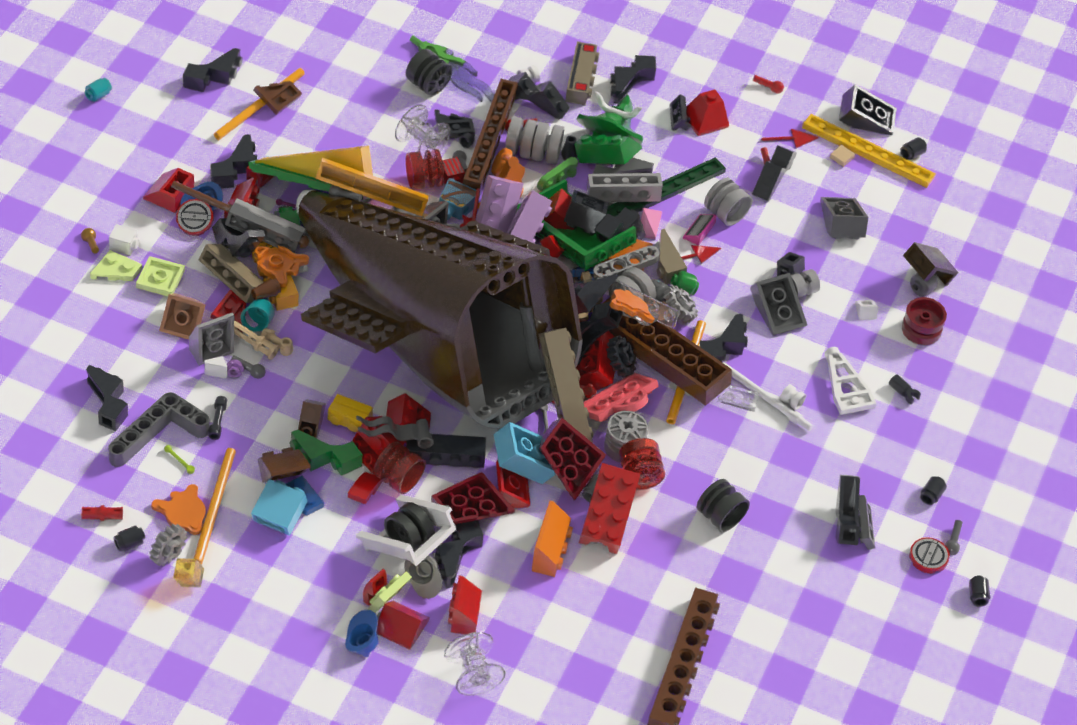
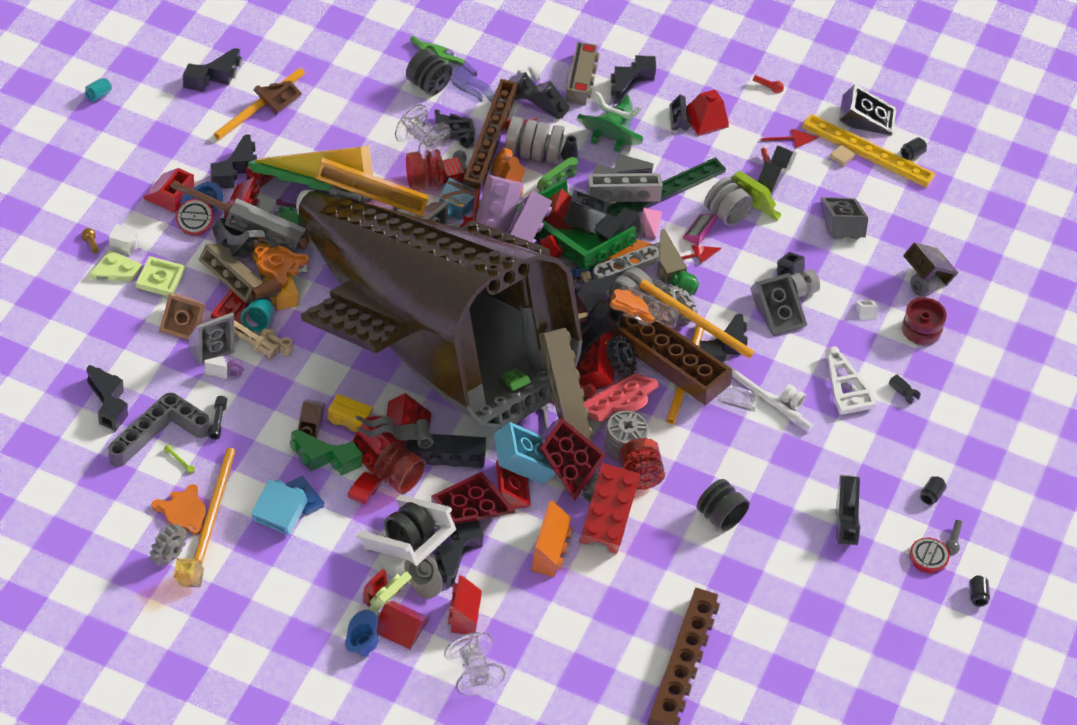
red pin [81,505,123,521] -> none
black brick [113,525,145,551] -> none
dark grey bar [231,355,266,379] -> none
reddish brown slope [257,447,311,483] -> none
green slope [575,134,642,165] -> none
dark grey hinge [859,495,876,550] -> none
none -> bright green tile [499,368,531,390]
none -> light orange piece [639,279,755,359]
none -> lime wing [730,170,782,221]

